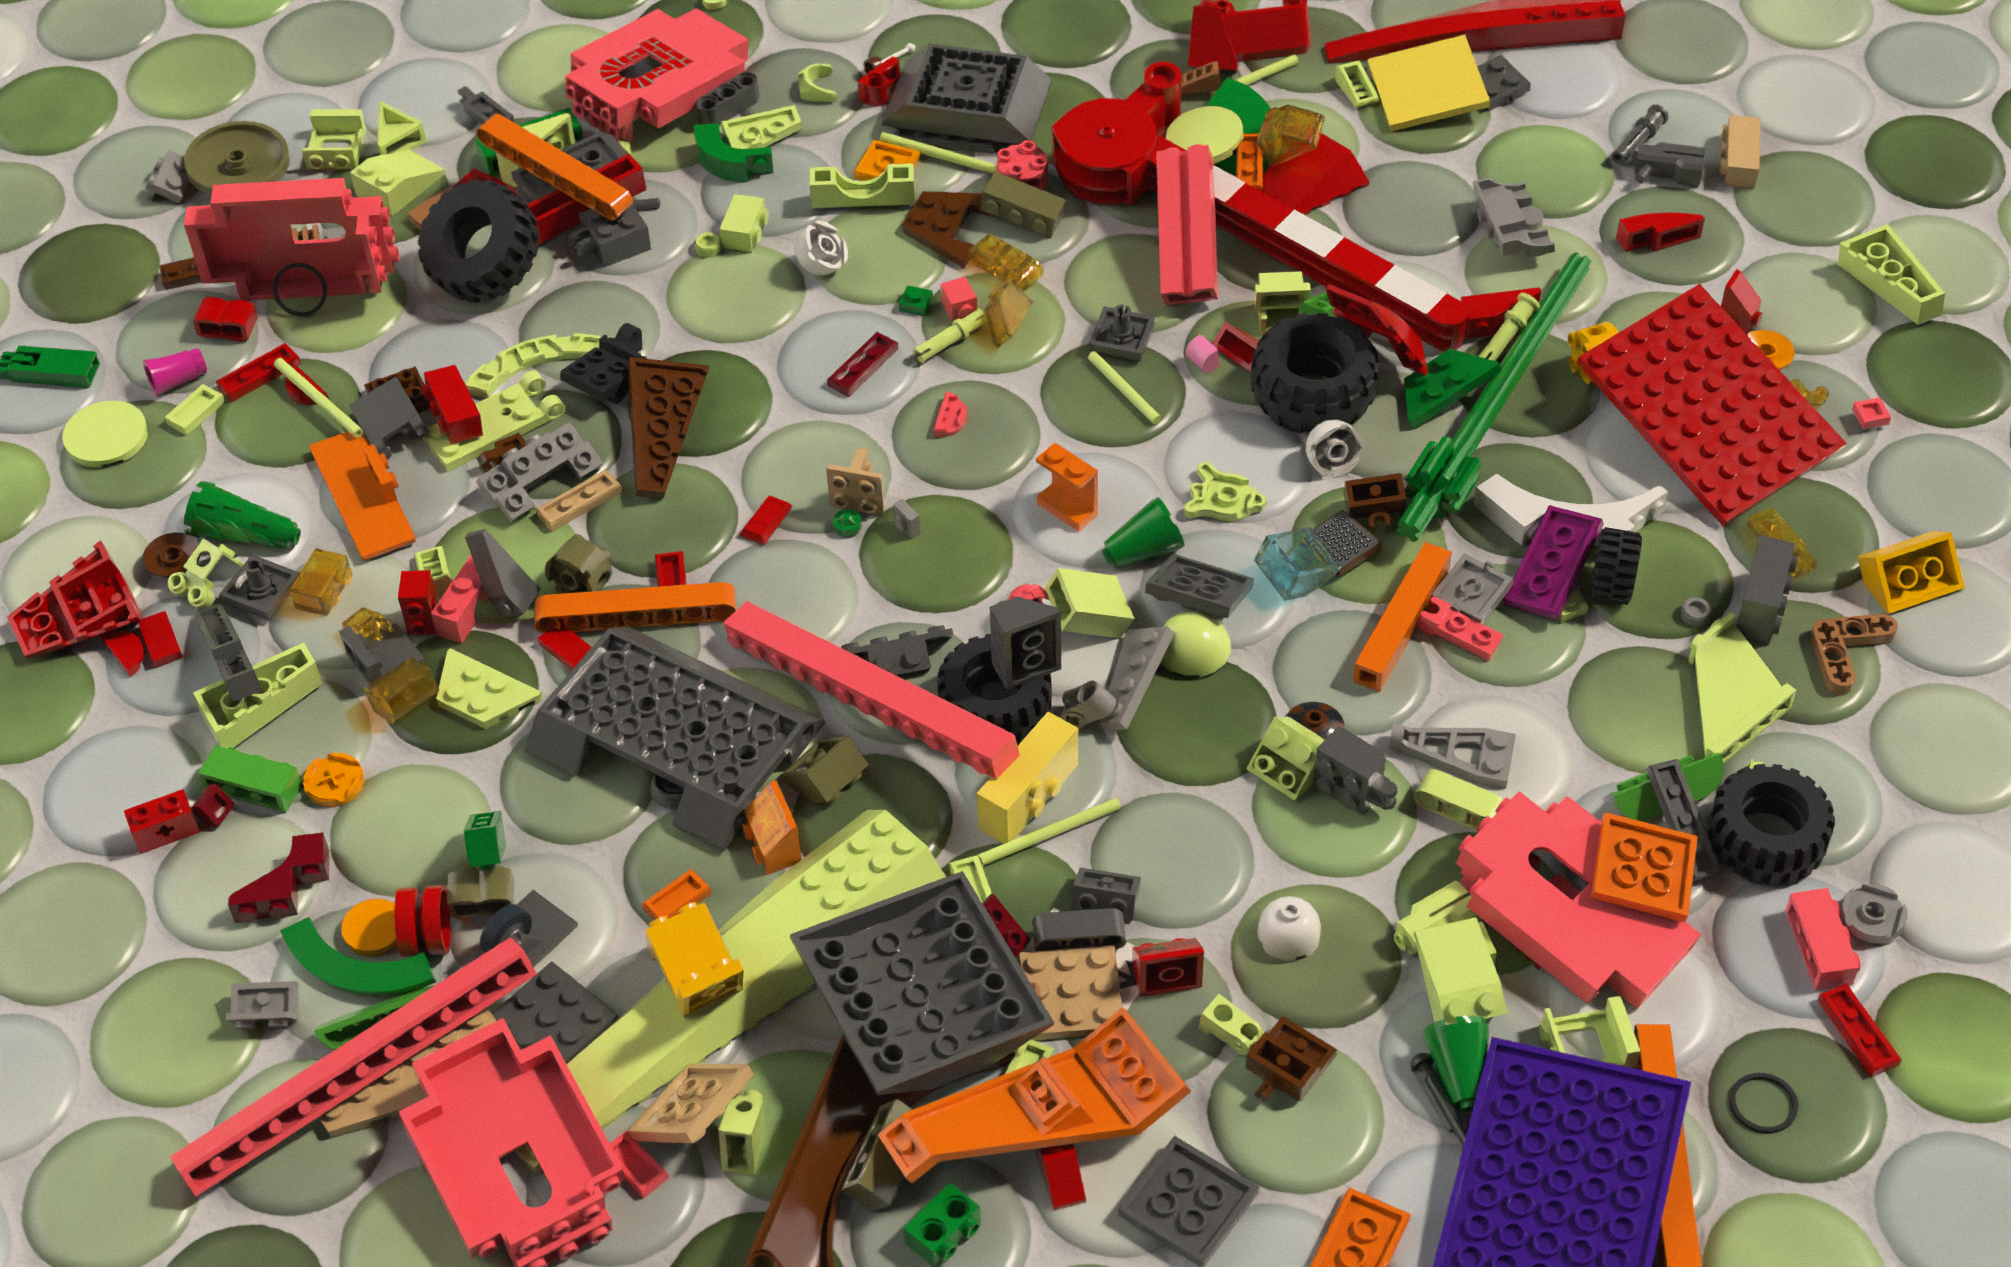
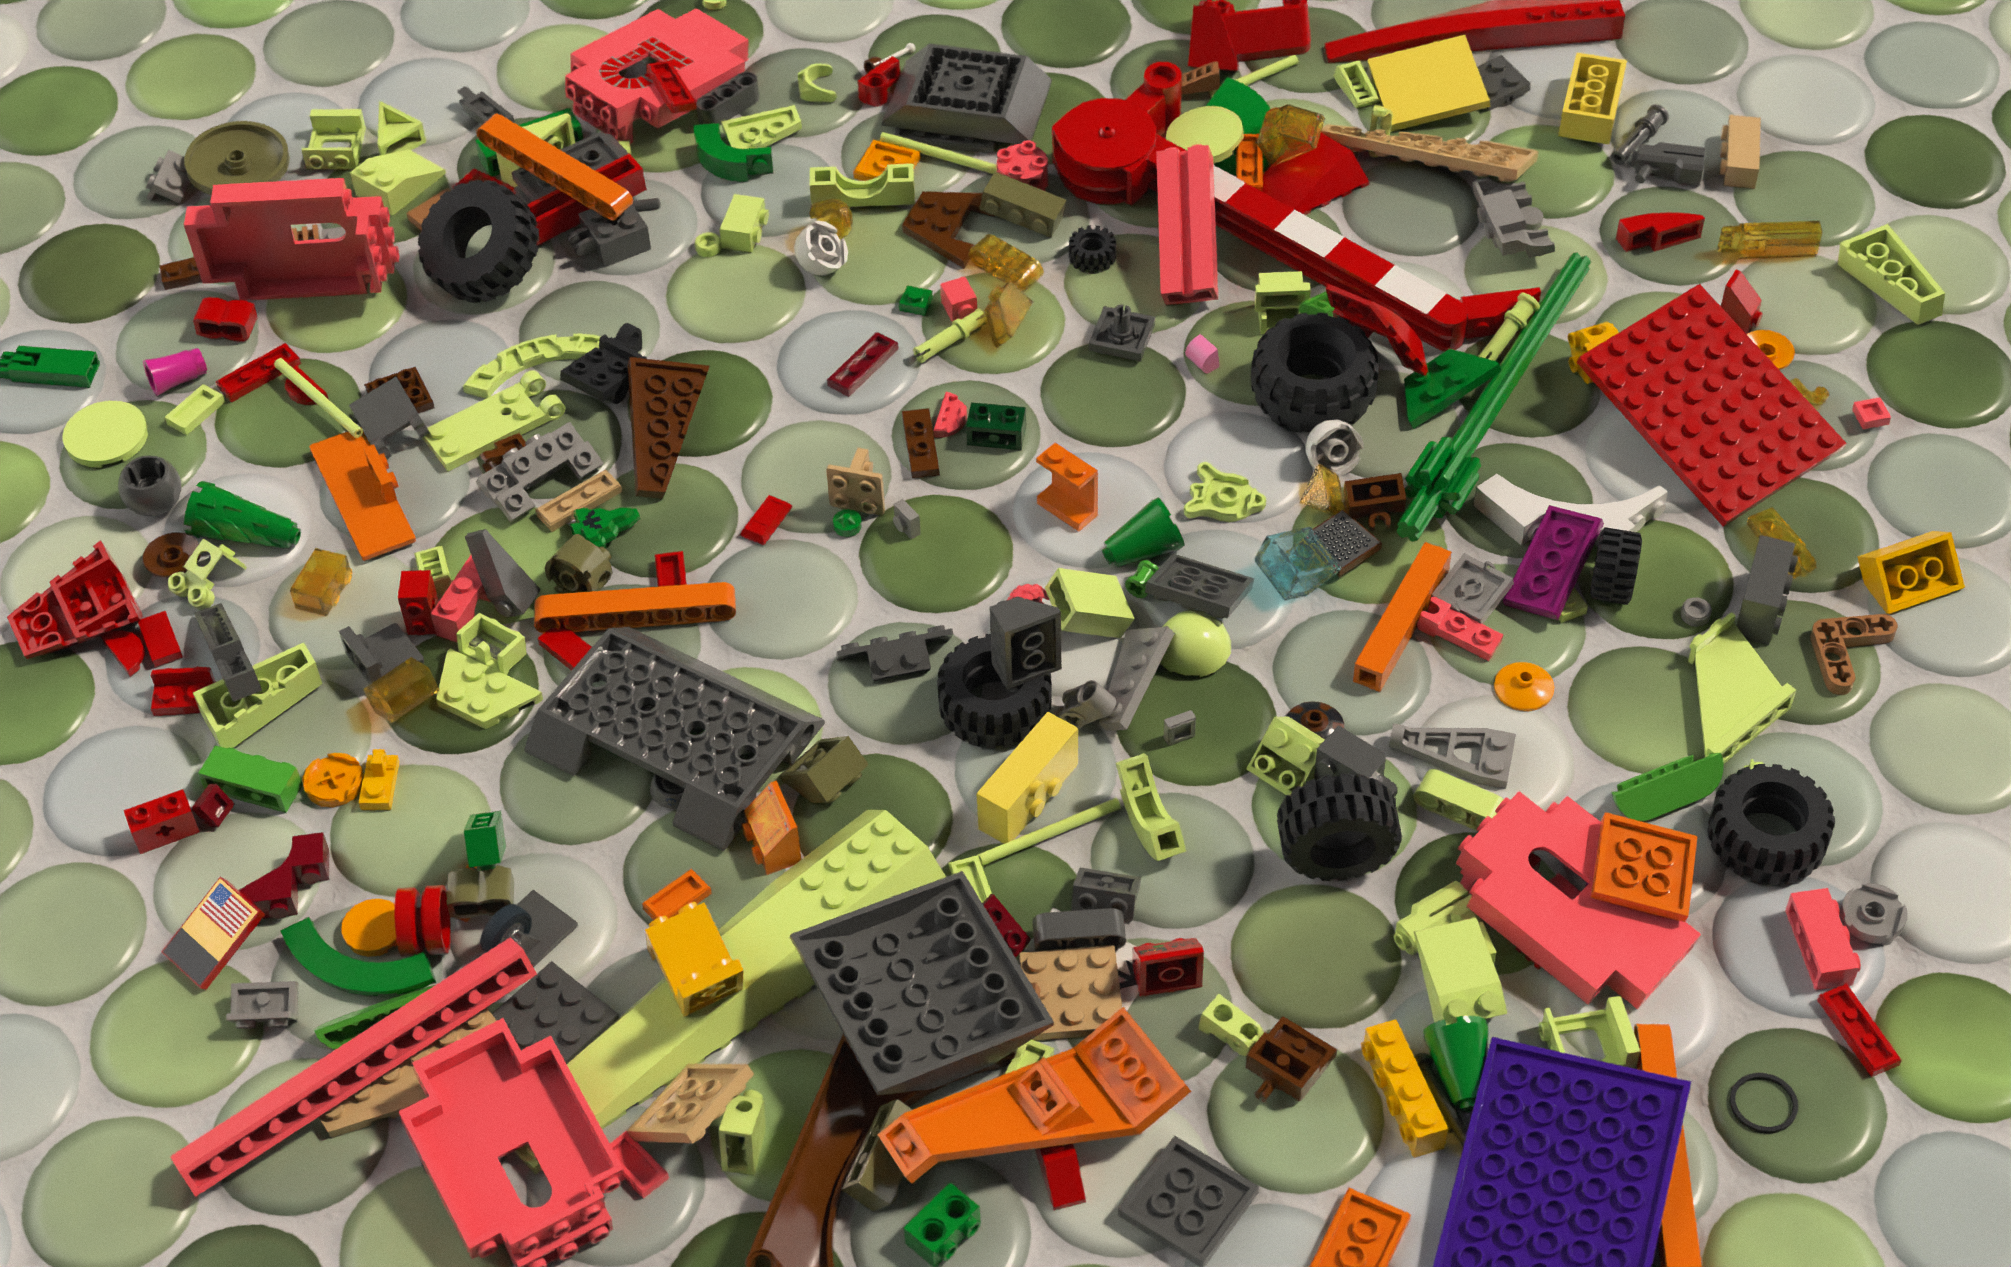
dark grey plate [219,554,302,620] -> none
black piece [273,263,327,316] -> none
clear yellow plate [341,607,393,641] -> none
red brick [421,365,483,444] -> none
coral brick [724,601,1020,780] -> none
yellowish green bar [1088,351,1161,424] -> none
red slope [1212,322,1259,372] -> none
white cylinder [1257,896,1321,961] -> none
dark grey tile [1646,759,1723,883] -> none
none -> dark grey wheel [118,455,181,516]
none -> red bracket [151,666,216,716]
none -> tile [161,876,265,990]
none -> yellow hinge [359,749,400,810]
none -> yellowish green window [456,613,527,675]
none -> green rock [570,508,640,548]
none -> red tile [647,60,697,114]
none -> clear yellow helmet [809,198,853,240]
none -> reddish brown plate [902,408,940,478]
none -> dark green brick [966,402,1026,450]
none -> black tyre [1069,225,1116,273]
none -> yellowish green arch [1116,753,1186,861]
none -> bright green bush [1125,560,1159,598]
none -> light grey tile [1163,710,1196,745]
none -> black tyre [1277,773,1402,881]
none -> clear yellow slope [1299,464,1347,516]
none -> tan wing [1319,124,1539,182]
none -> yellow brick [1361,1019,1448,1158]
none -> yellowish green helmet [1368,105,1393,157]
none -> light orange dish [1494,662,1554,711]
none -> light yellow brick [1558,52,1627,145]
none -> clear yellow hinge [1717,221,1823,259]

